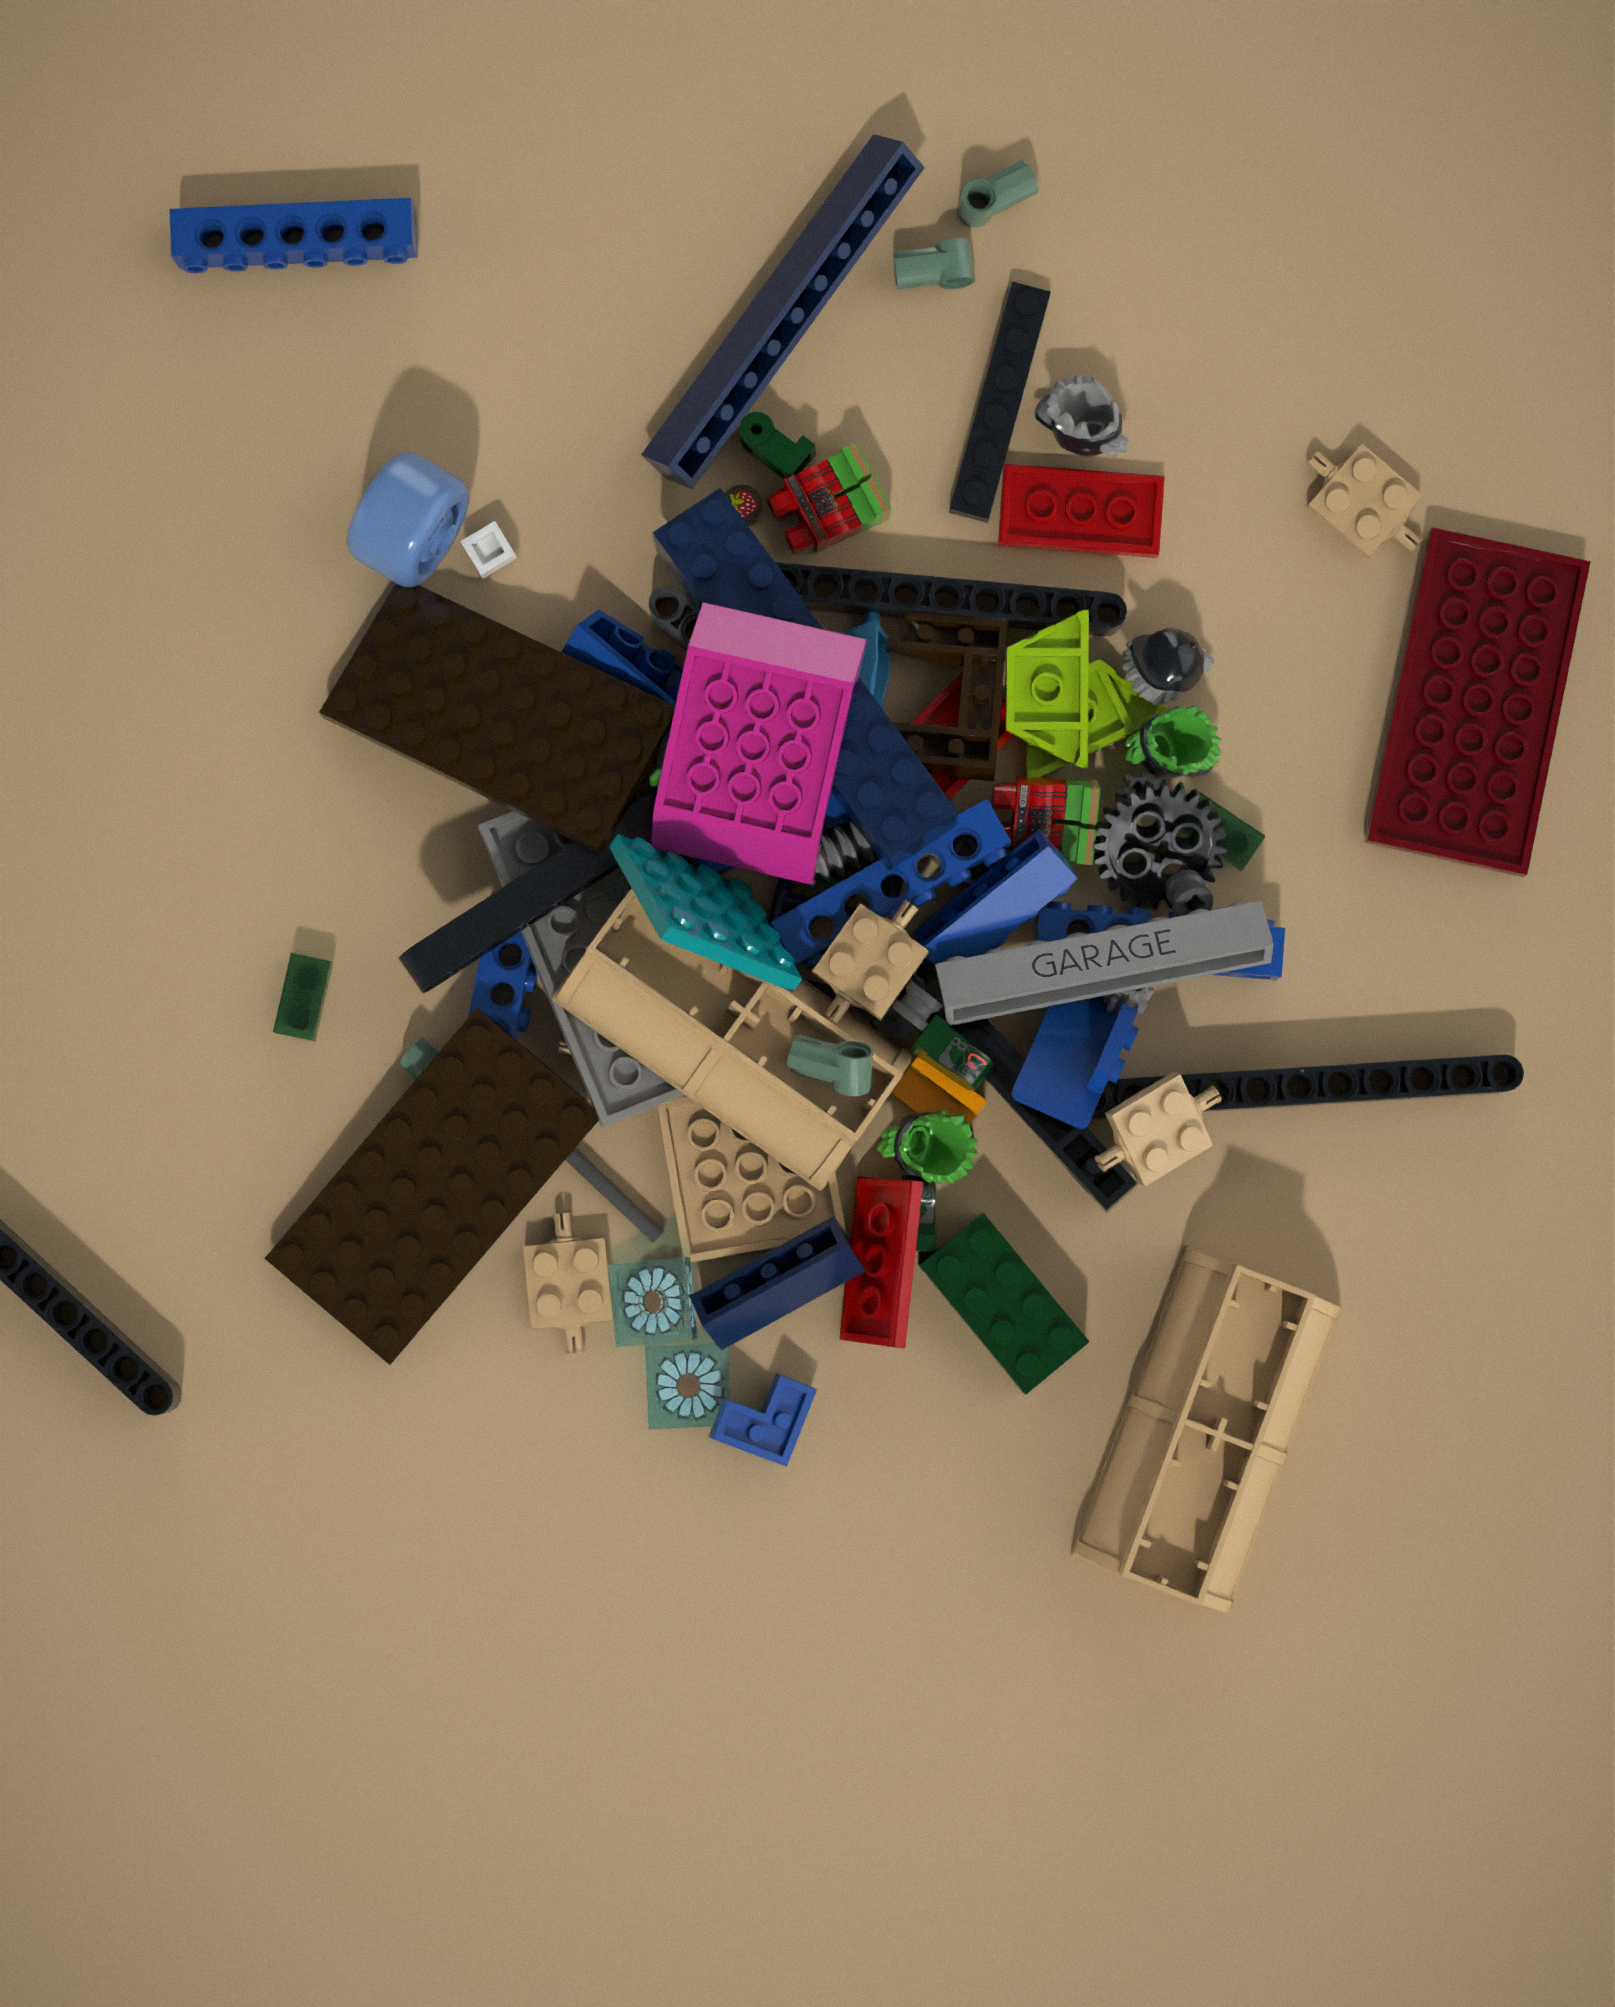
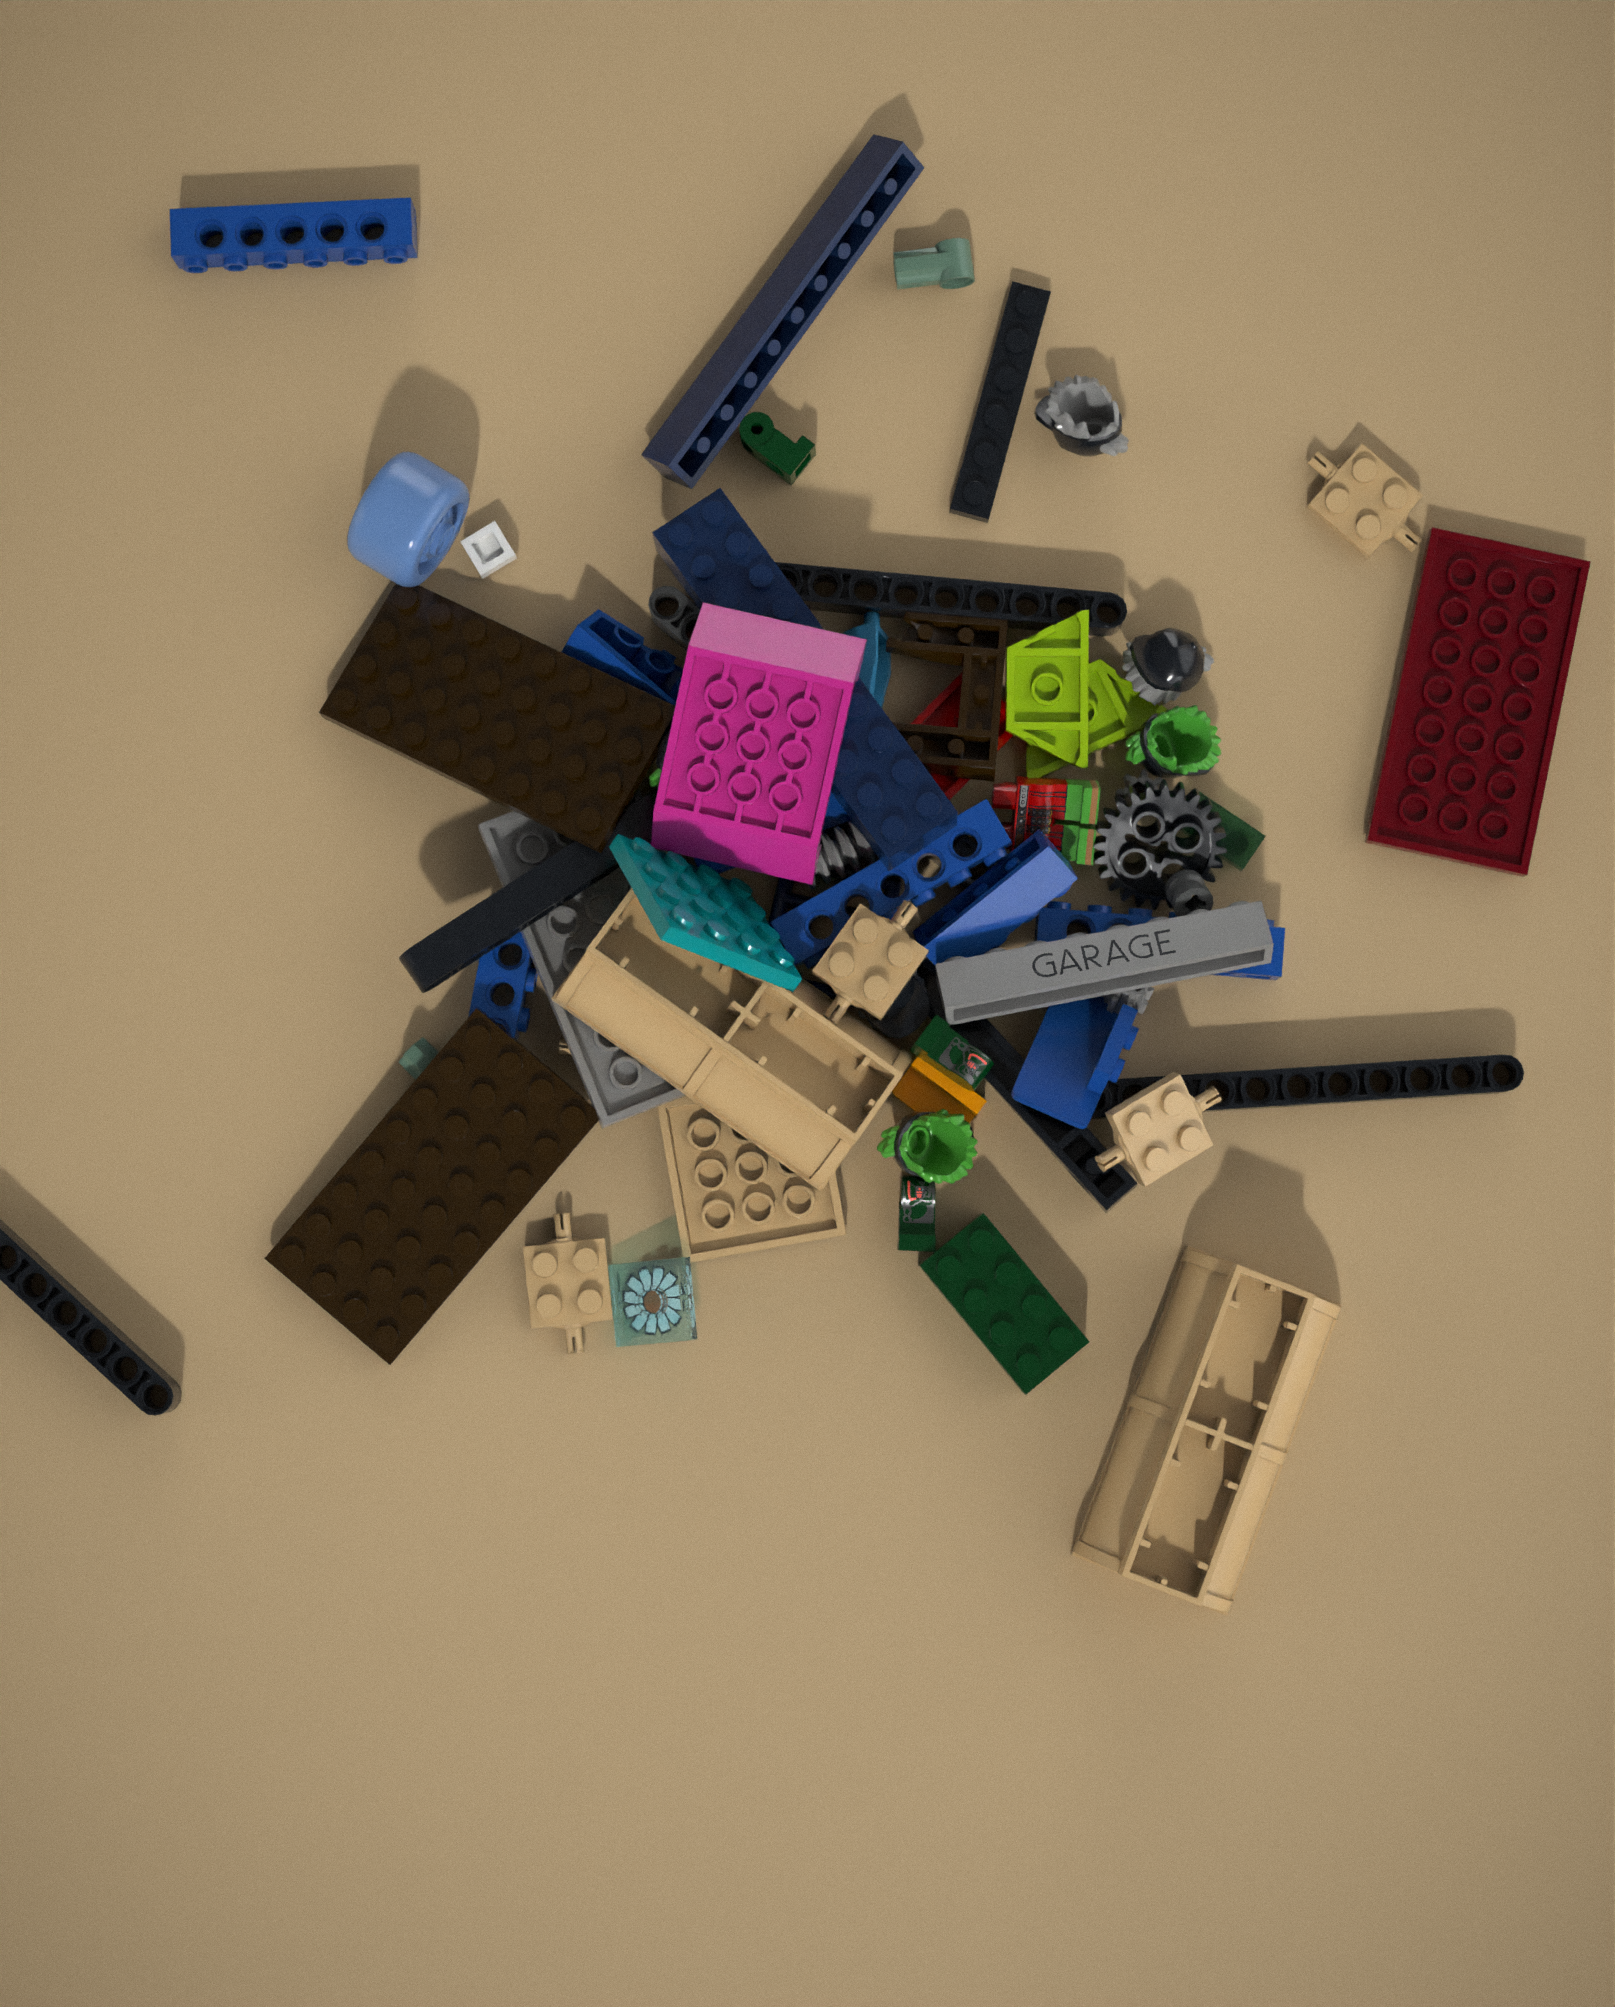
clear green plate [273,953,333,1042] -> none
dark grey bar [566,1148,664,1243] -> none
clear light blue tile [645,1343,730,1429] -> none
dark blue brick [690,1216,865,1351] -> none
blue plate [709,1373,817,1467] -> none
tile [725,485,762,526] -> none
hips [767,441,891,554] -> none
sand green piece [787,1035,873,1096] -> none
red tile [839,1176,923,1348] -> none
dark grey wheel [891,980,943,1032] -> none
sand green piece [958,159,1039,227] -> none
red tile [998,464,1165,558] -> none

